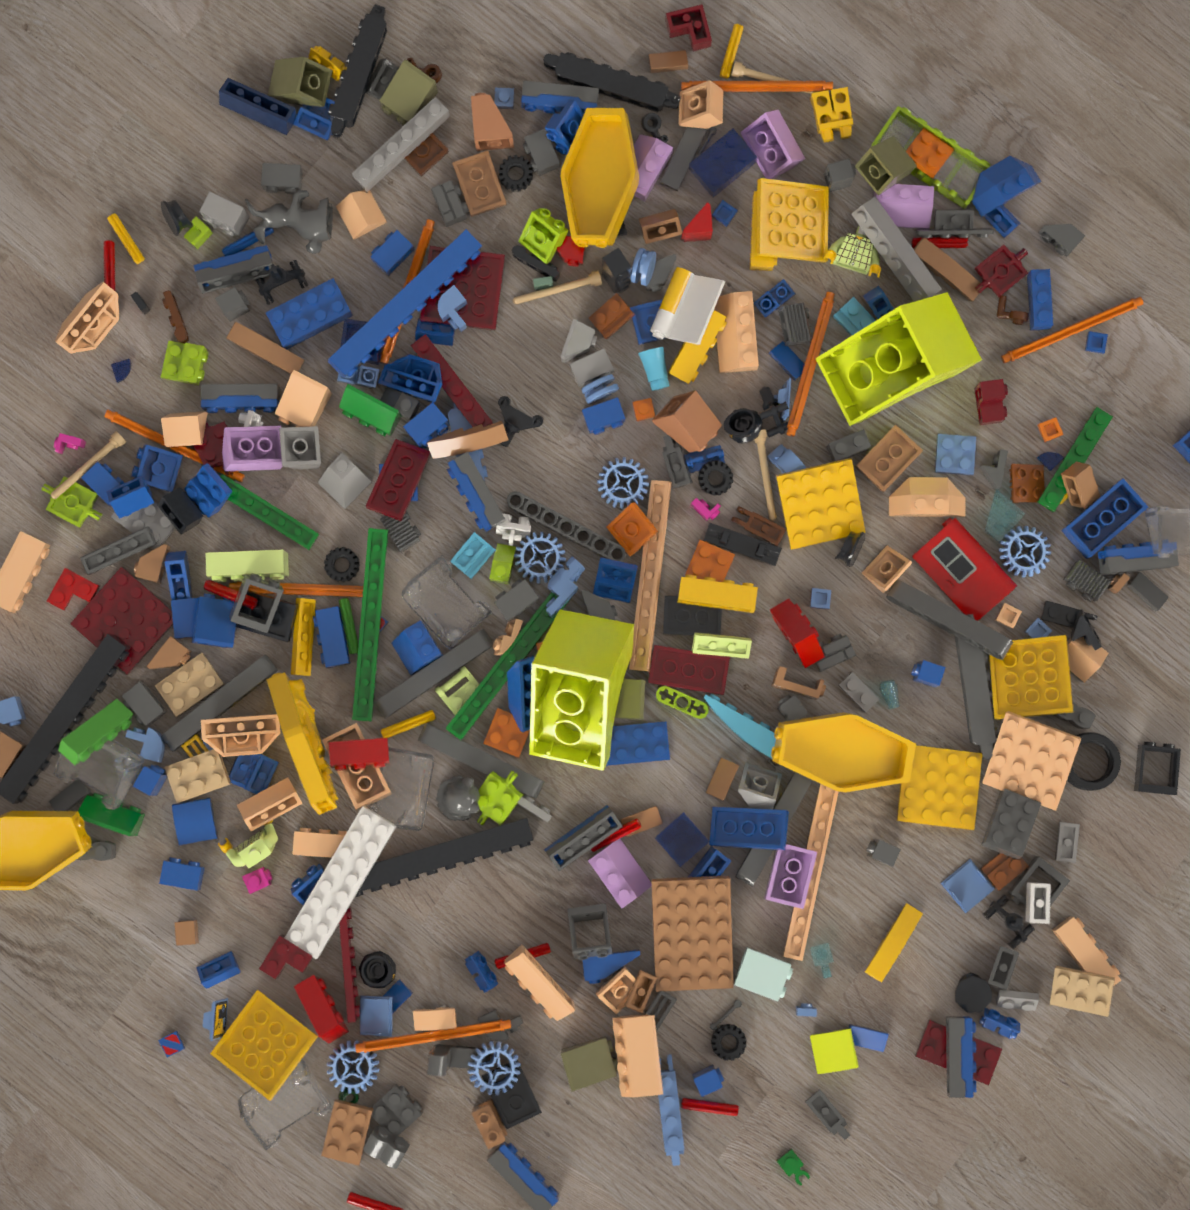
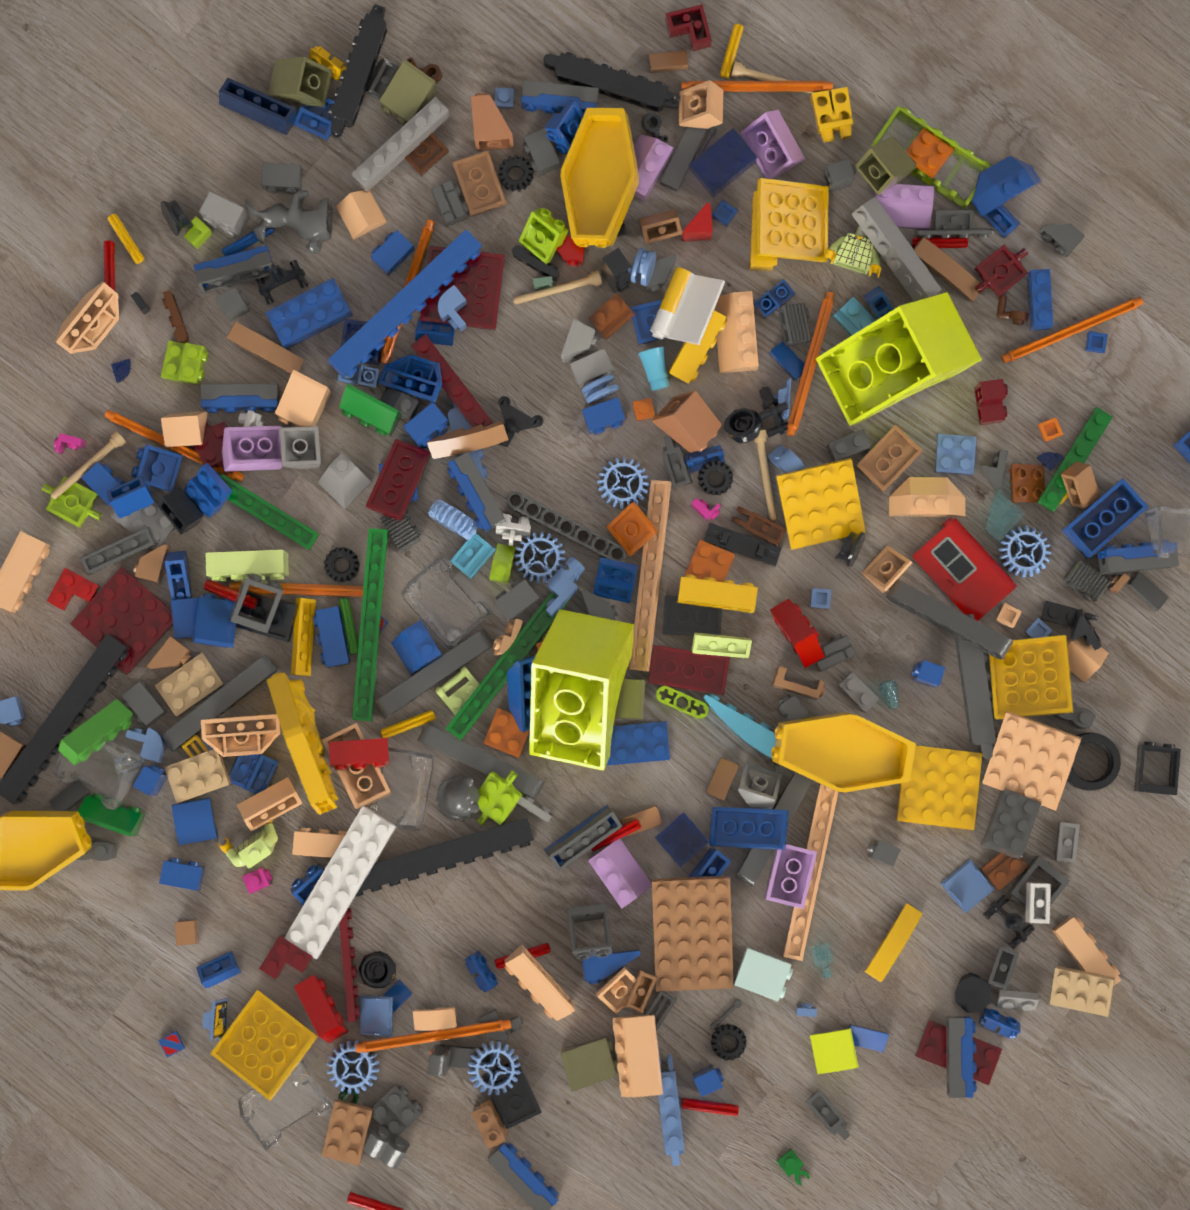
none -> light blue gear [428,500,478,540]

